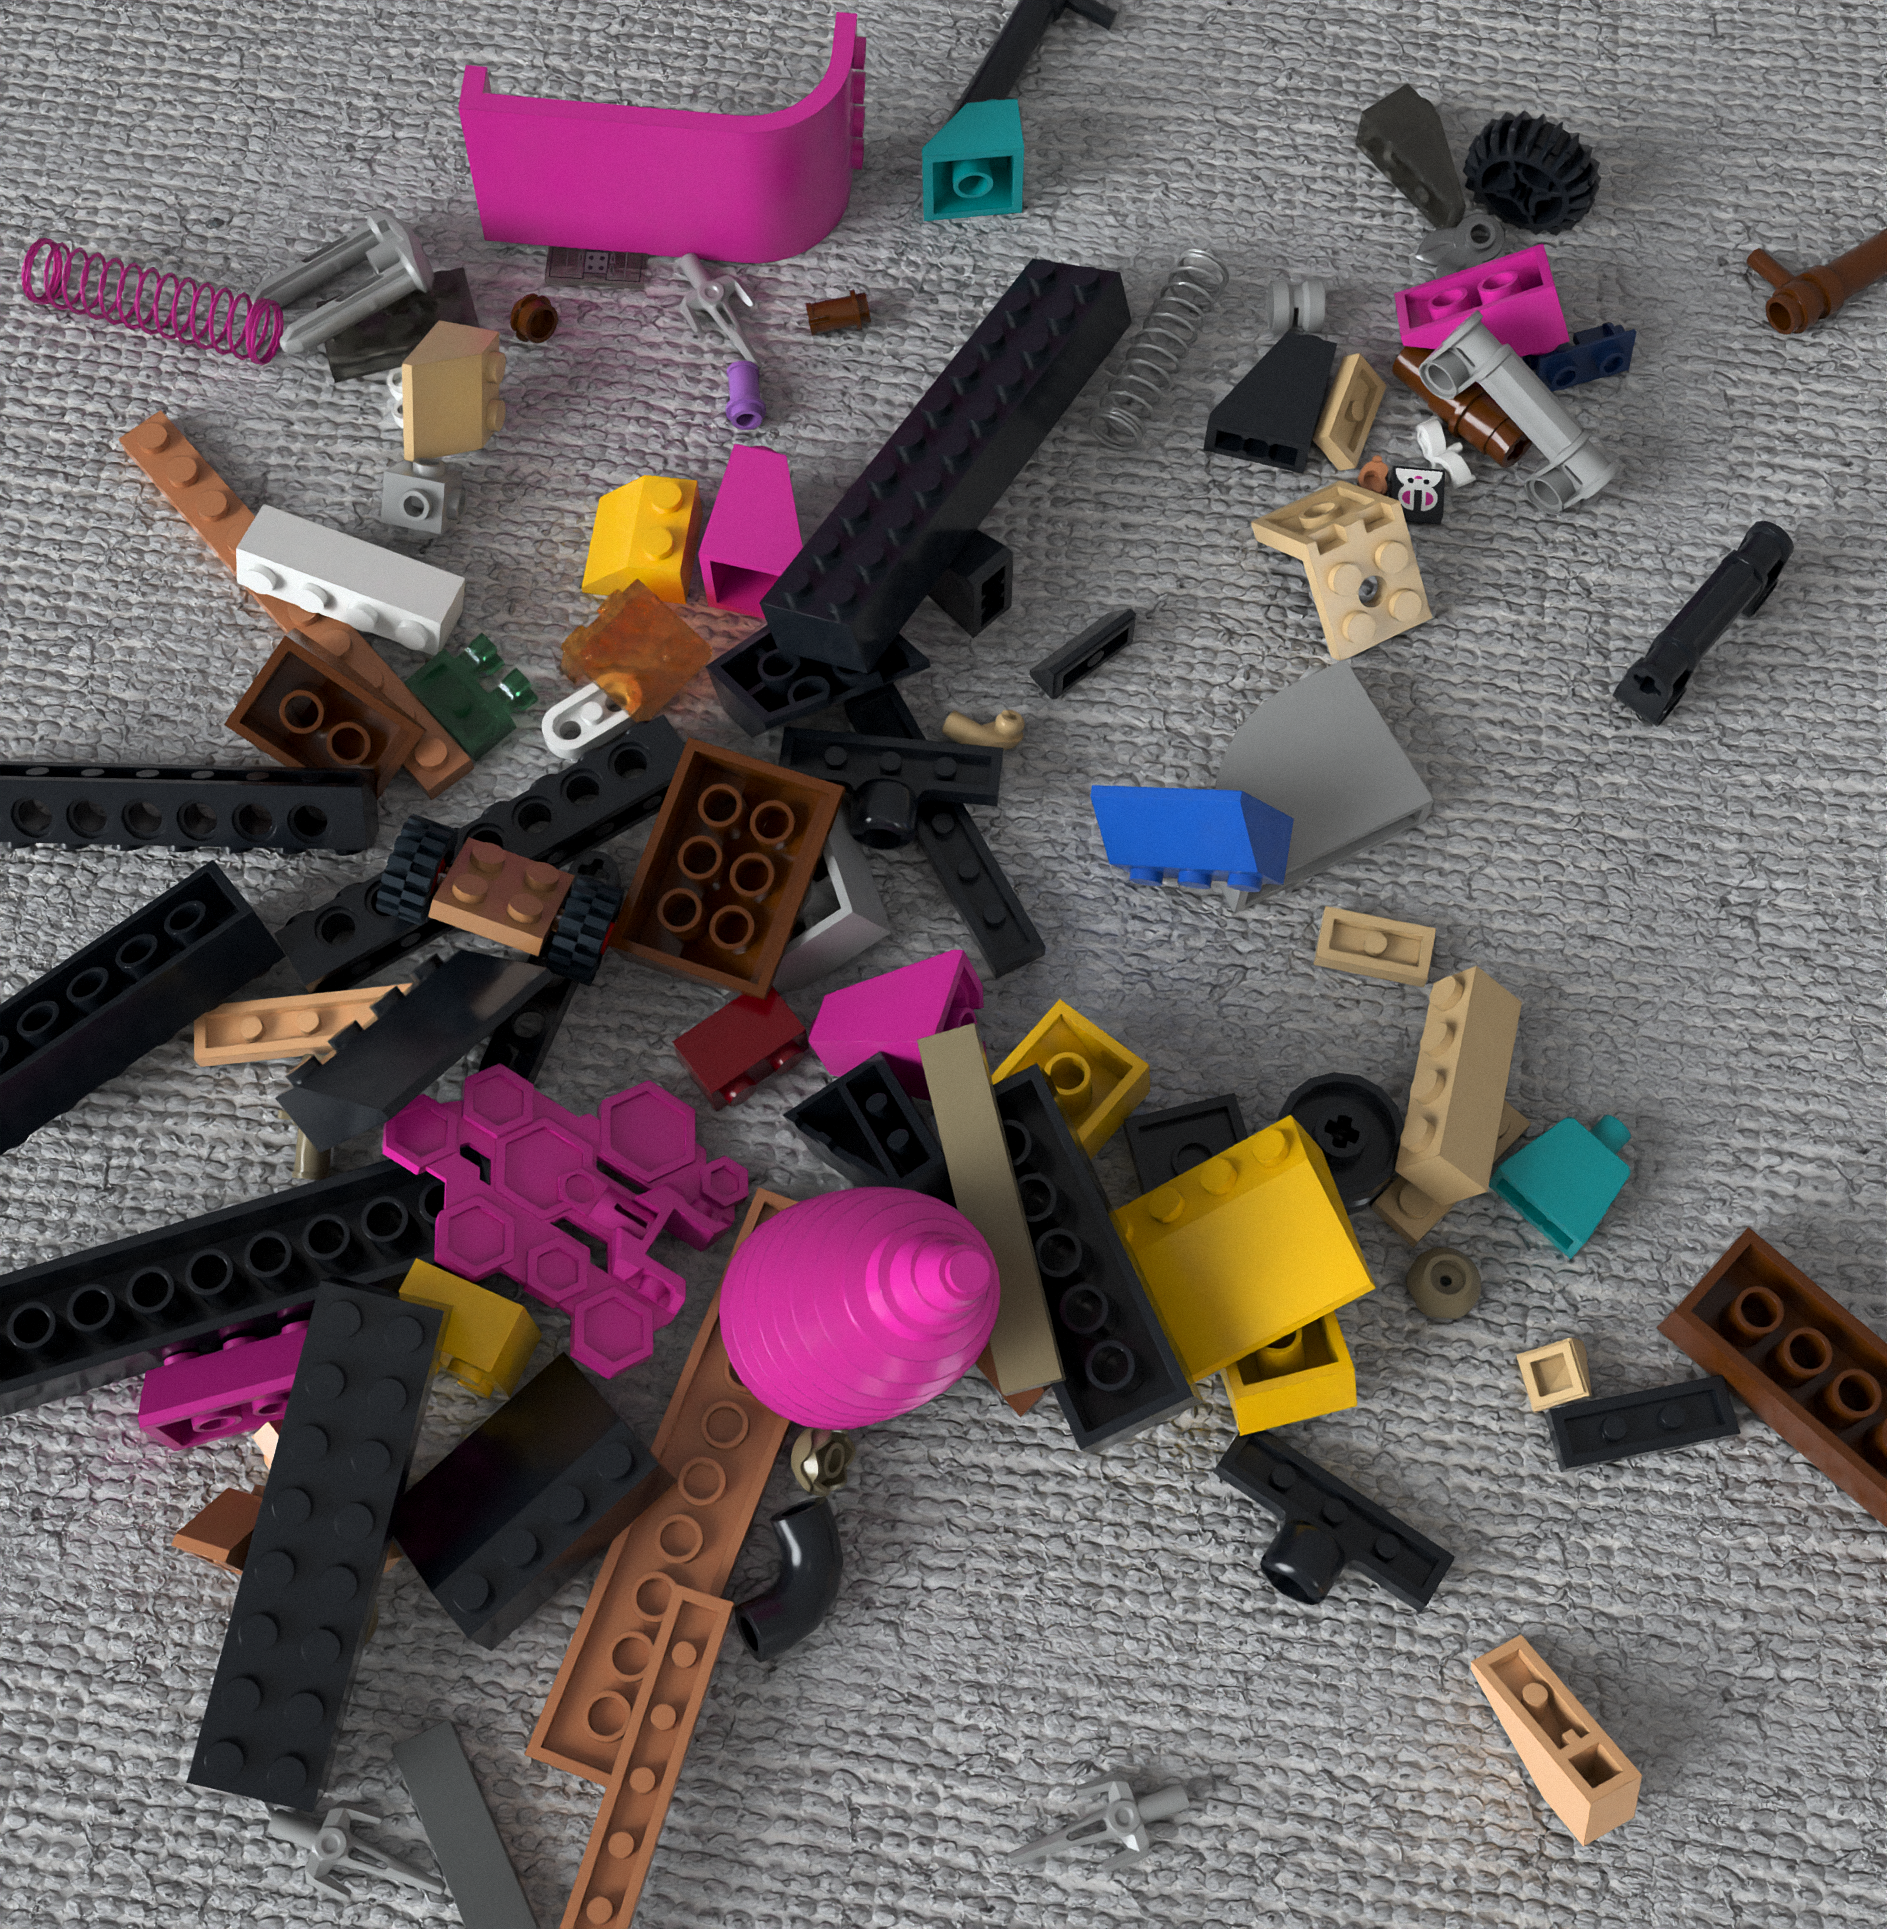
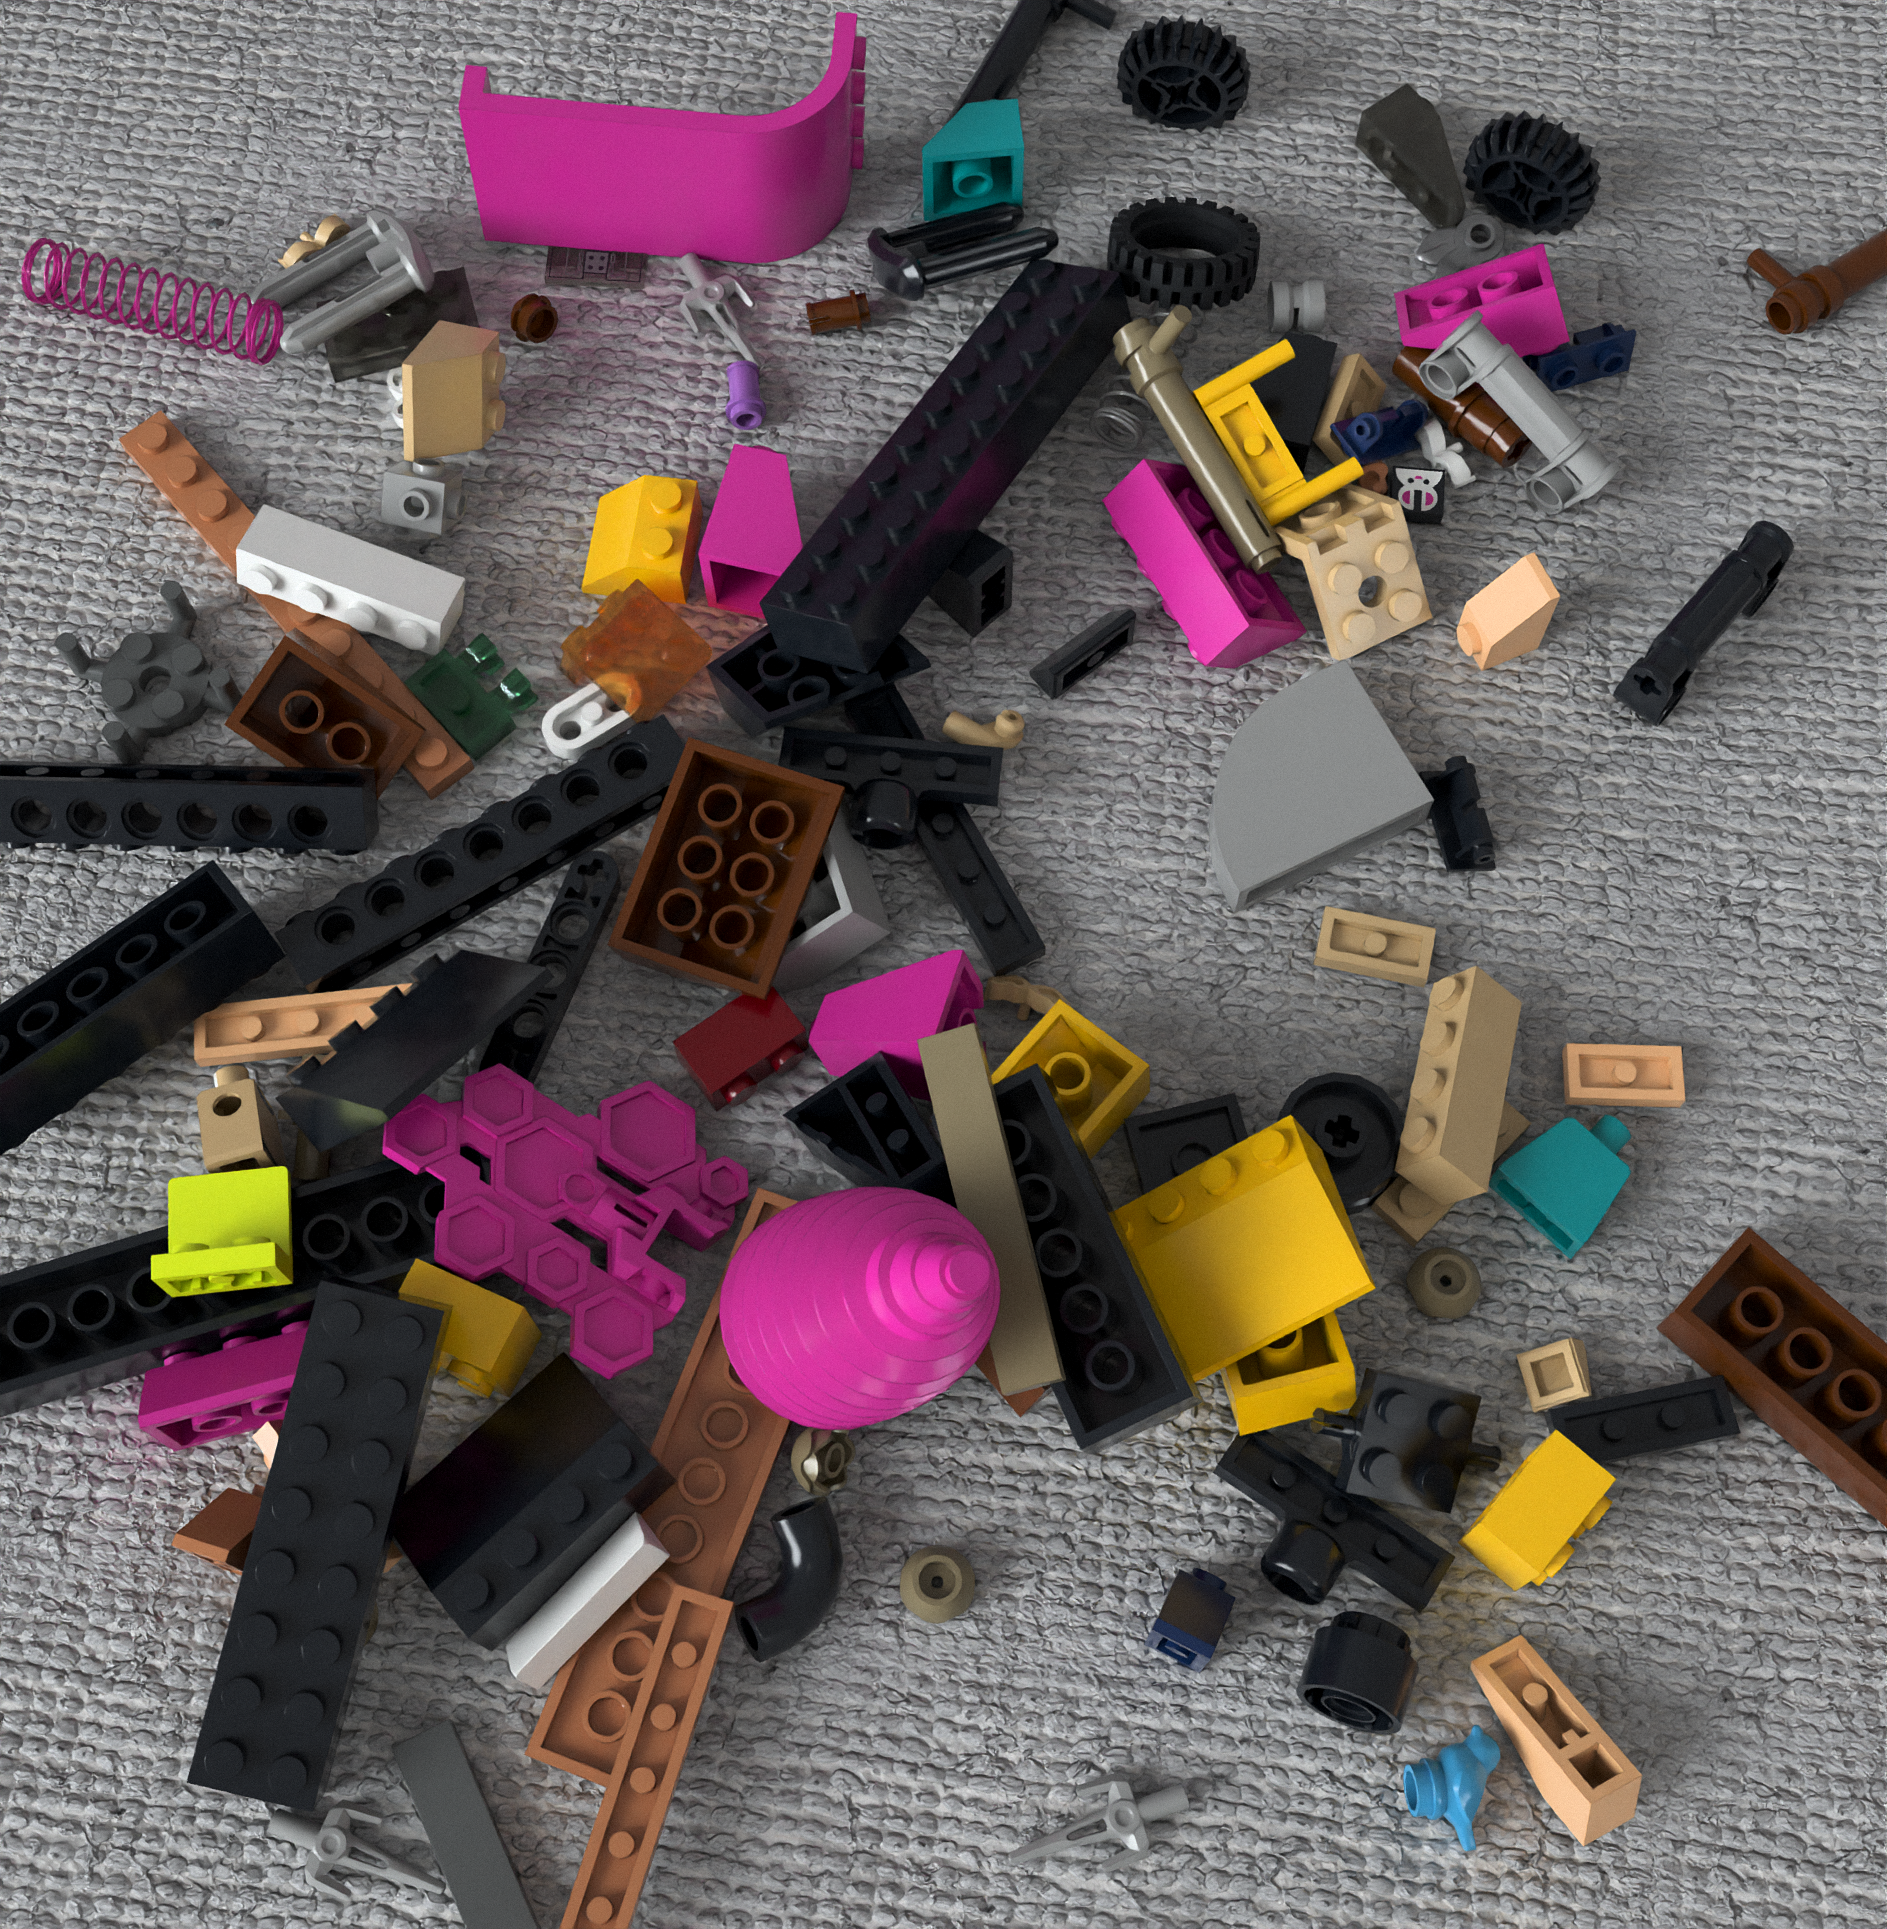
plate [376,814,625,986] -> none
blue slope [1090,785,1294,892] -> none
none -> dark grey plate [55,581,243,764]
none -> neon yellow bracket [151,1166,293,1297]
none -> tan torso [196,1065,292,1188]
none -> tan piece [278,213,350,269]
none -> white slope [505,1512,670,1690]
none -> black piece [867,201,1059,301]
none -> dark tan plate [900,1545,975,1624]
none -> tan piece [983,975,1071,1021]
none -> dark pink slope [1102,459,1307,669]
none -> black tyre [1107,197,1260,311]
none -> dark tan cylinder [1112,305,1284,575]
none -> black gear [1117,15,1251,133]
none -> dark blue slope [1144,1568,1236,1673]
none -> yellow plate [1192,339,1364,526]
none -> black piece [1296,1611,1419,1734]
none -> black plate [1311,1368,1502,1514]
none -> dark blue hinge [1330,399,1429,467]
none -> dark azure animal [1403,1725,1501,1851]
none -> black hinge [1419,756,1498,872]
none -> light nougat slope [1456,552,1561,671]
none -> yellow brick [1458,1429,1616,1592]
none -> light nougat plate [1562,1043,1685,1108]

